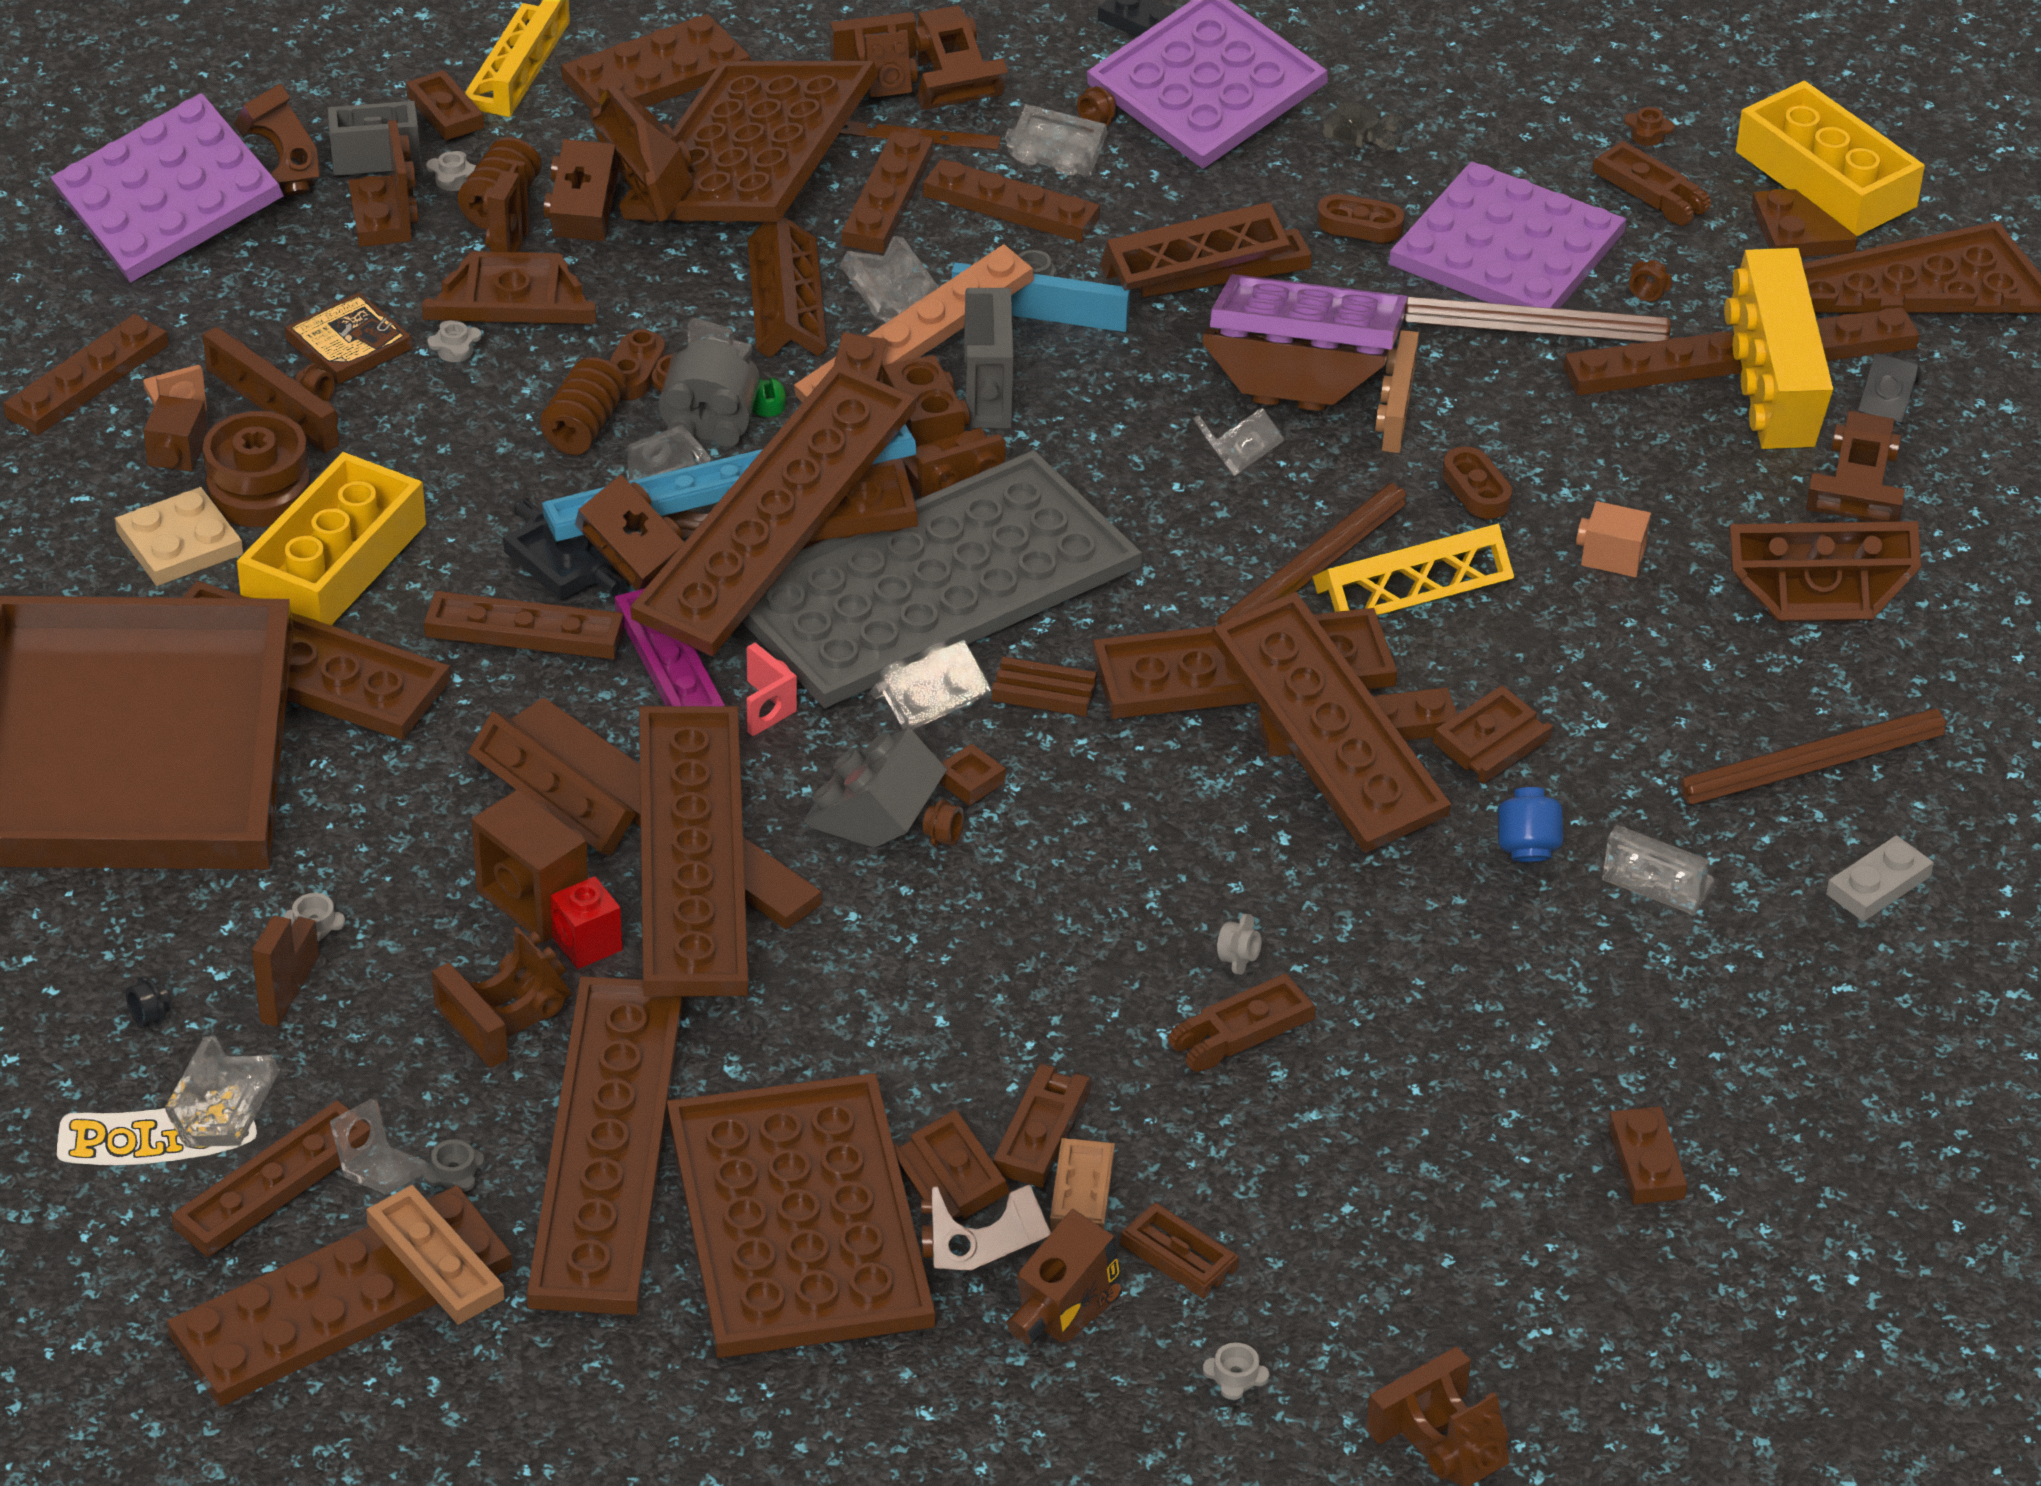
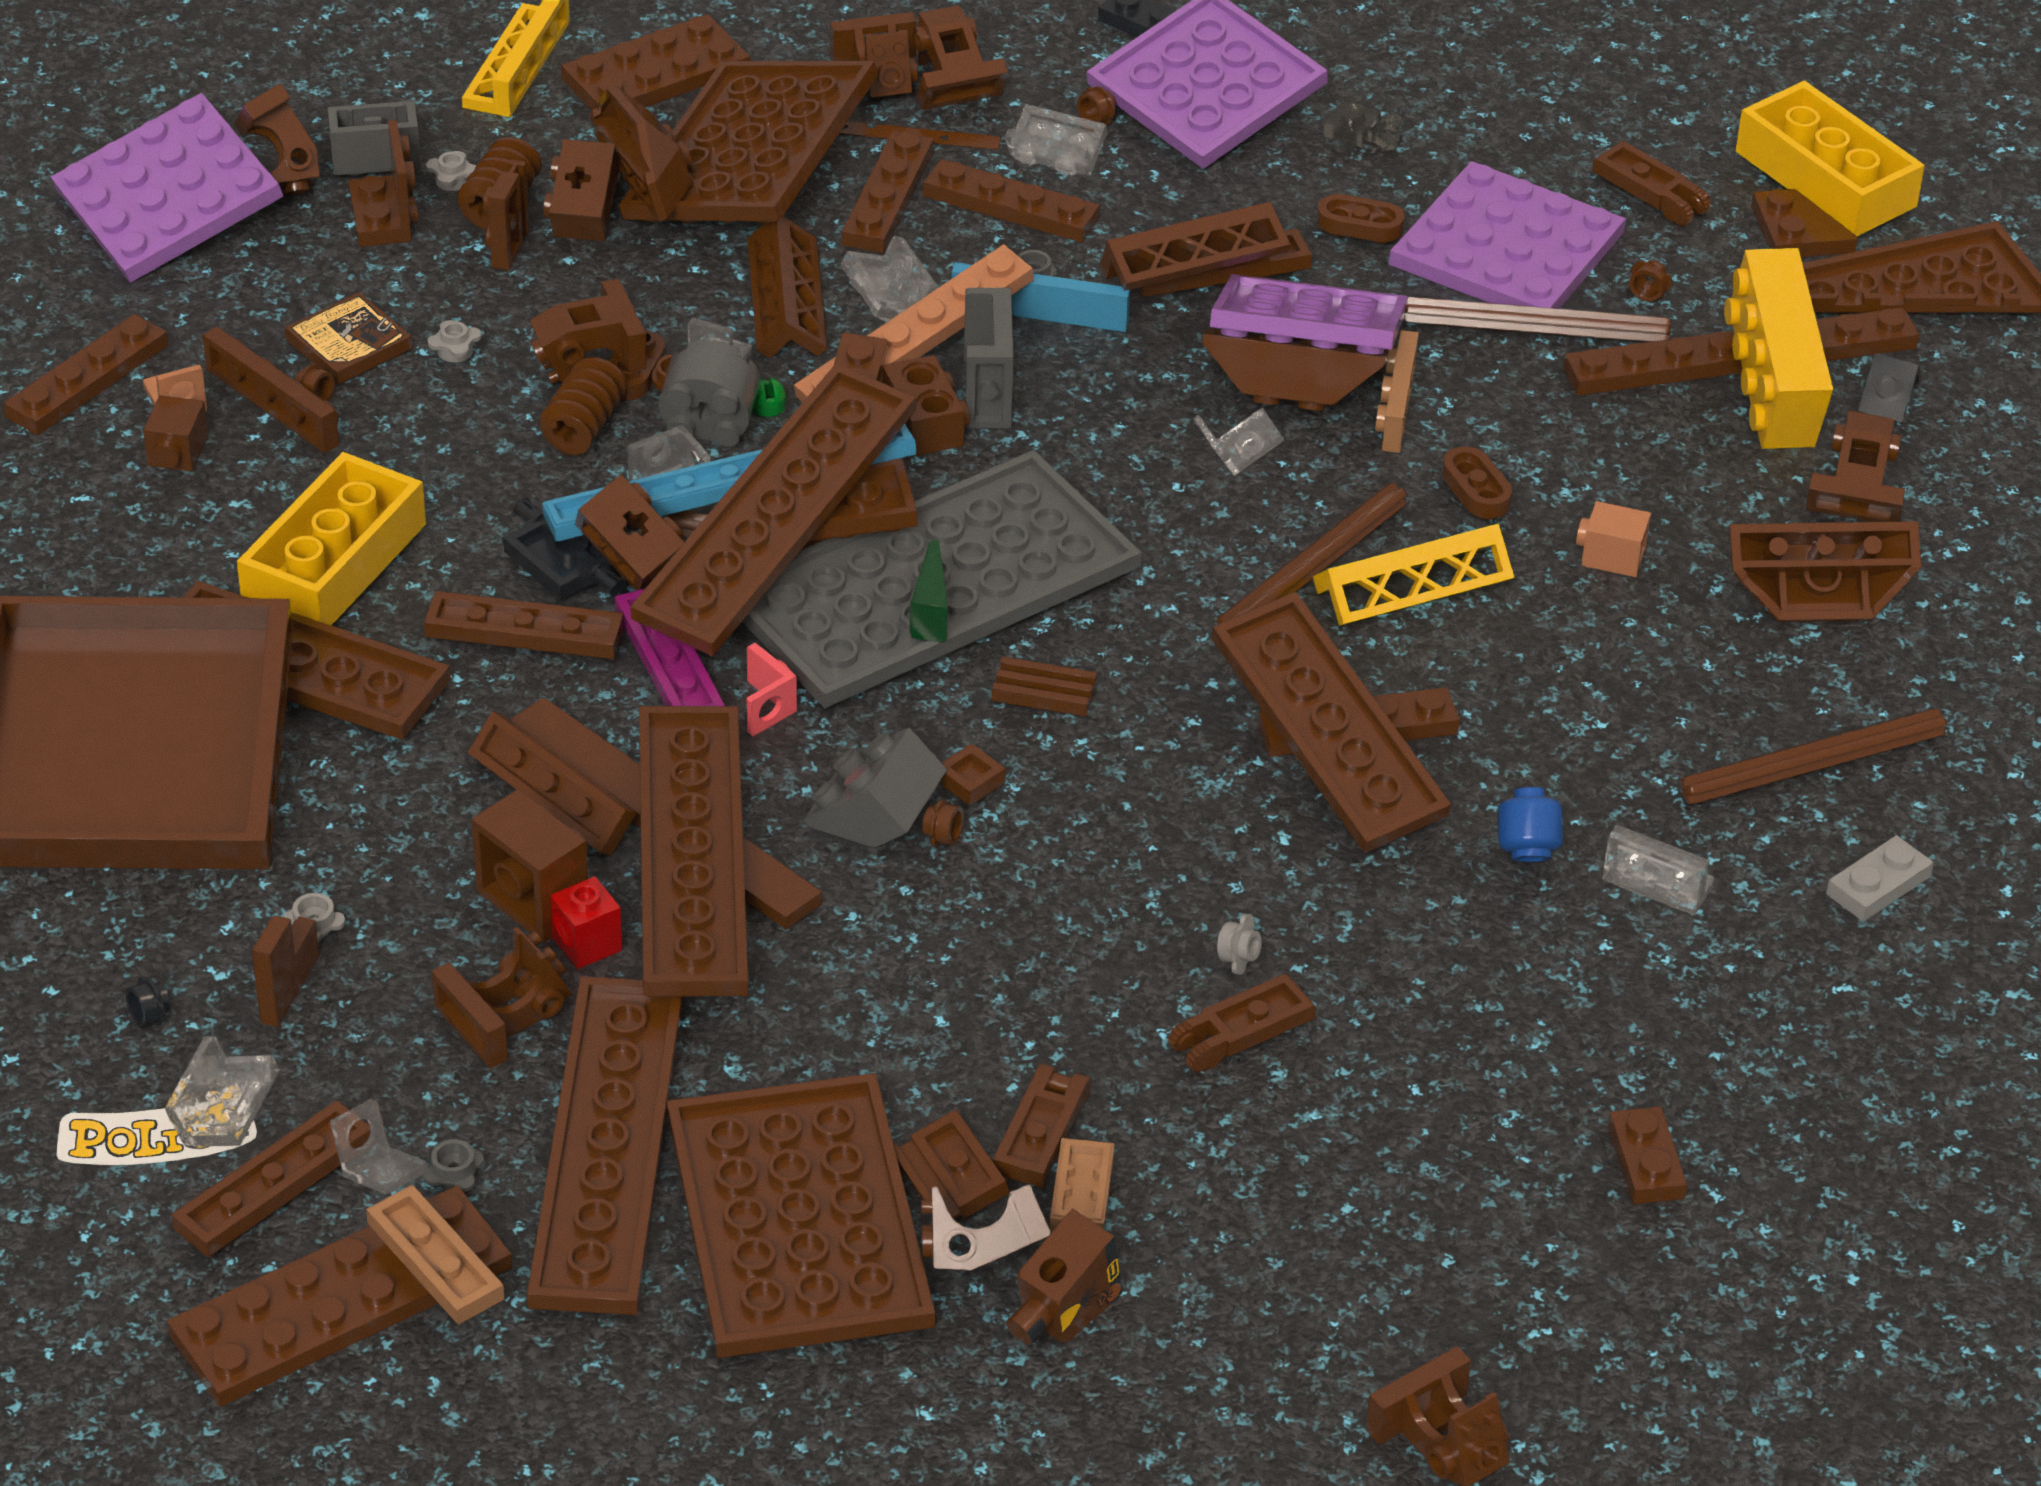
tan plate [115,487,243,586] -> none
reddish brown wheel [202,411,311,527] -> none
reddish brown plate [406,70,484,141] -> none
reddish brown wing [422,251,596,324] -> none
clear bracket [870,640,991,730] -> none
reddish brown bracket [902,427,1006,498] -> none
reddish brown plate [1092,608,1397,719] -> none
reddish brown tile [1120,1202,1239,1299] -> none
light grey plate [1203,1342,1269,1400] -> none
reddish brown plate [1432,685,1553,784] -> none
reddish brown plate [1624,107,1675,146] -> none
none -> reddish brown tile [529,279,646,384]
none -> dark green slope [910,539,948,643]

